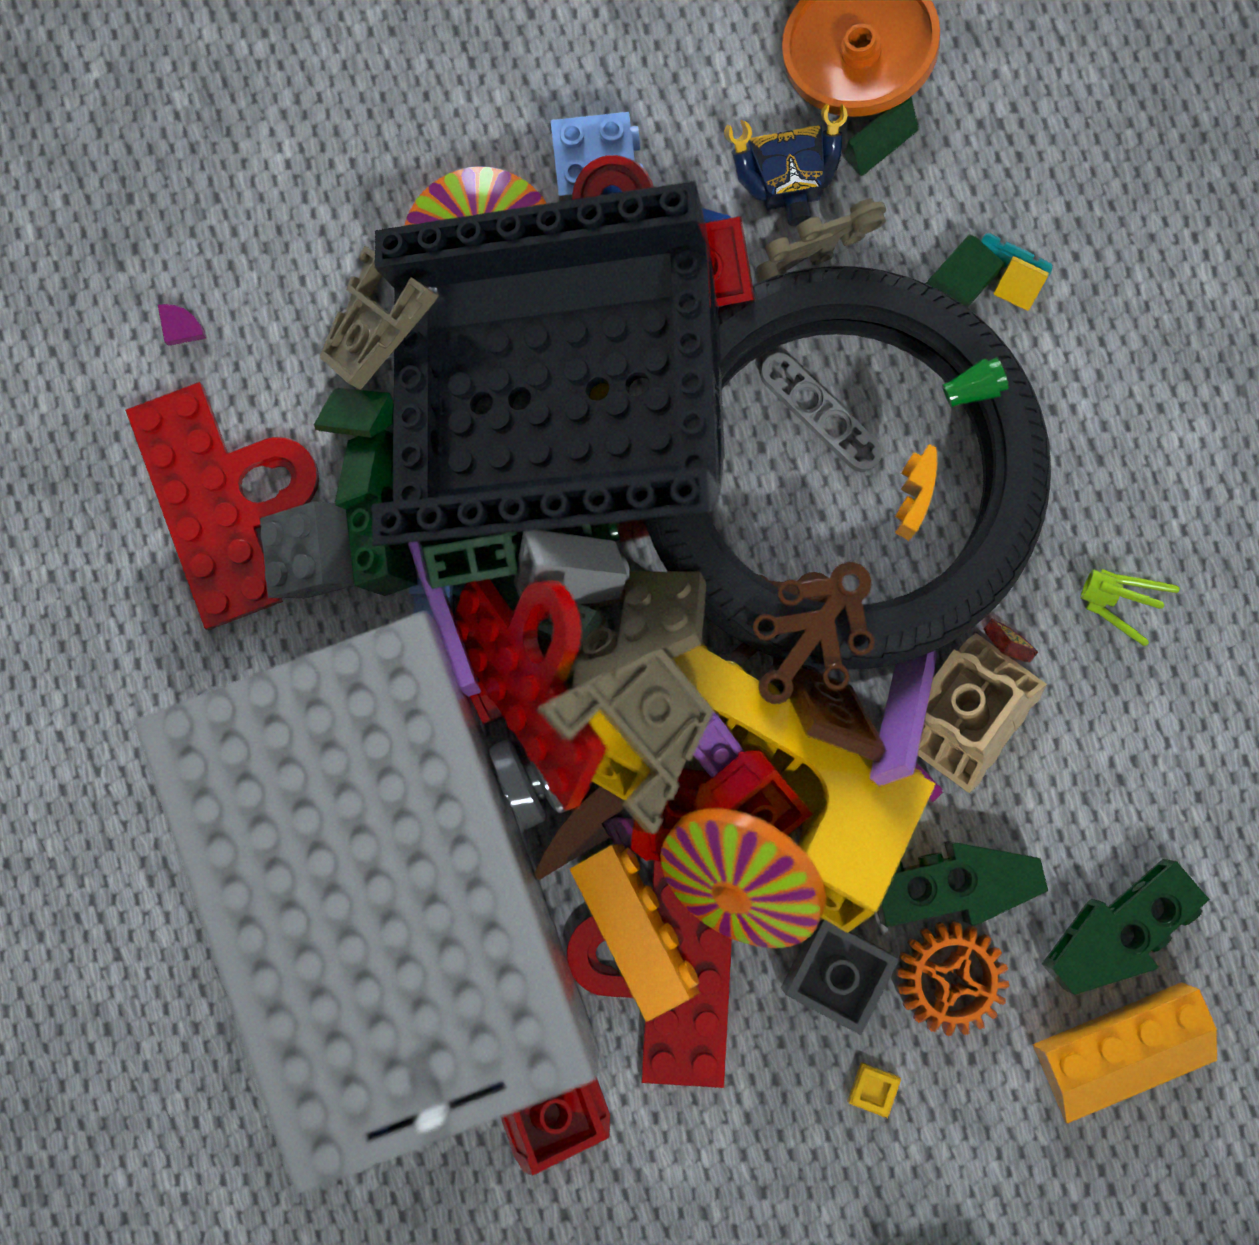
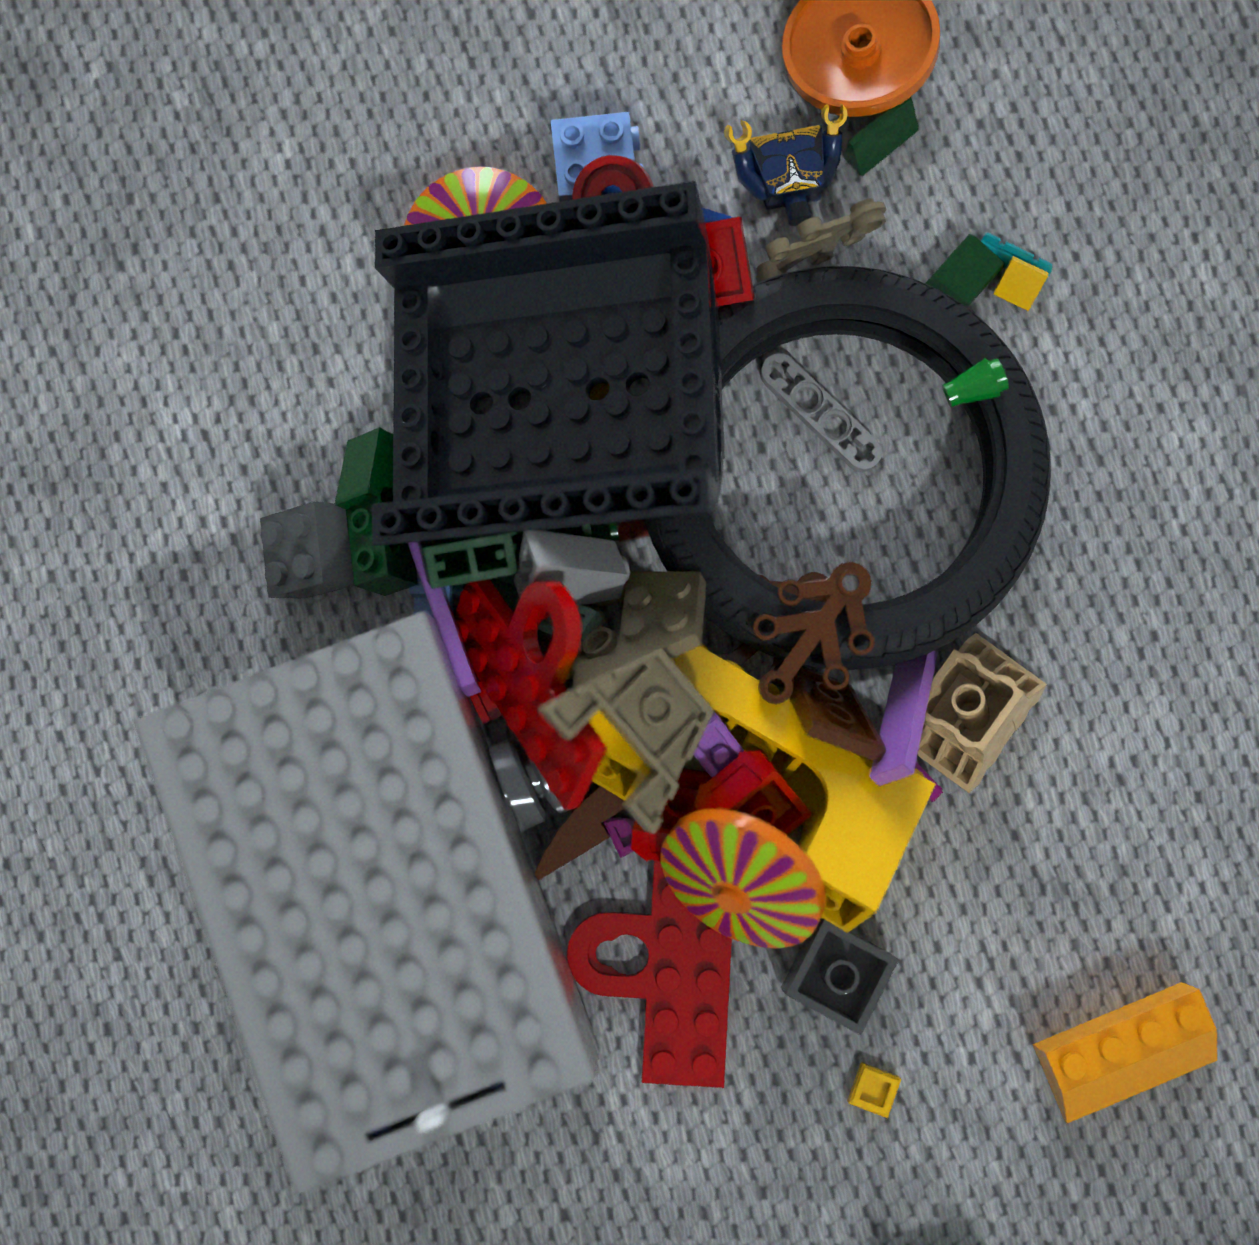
red plate [125,382,319,630] -> none
magenta tile [158,304,207,346] -> none
dark green slope [314,388,394,438] -> none
dark tan wing [320,246,439,390] -> none
red slope [500,1077,610,1176] -> none
light orange brick [569,844,699,1022] -> none
dark green brick [878,841,1048,927] -> none
light orange slope [894,444,937,541] -> none
orange gear [896,921,1009,1036] -> none
clear red tile [984,618,1038,663] -> none
dark green brick [1042,859,1210,995] -> none
lime plant [1080,569,1180,646] -> none

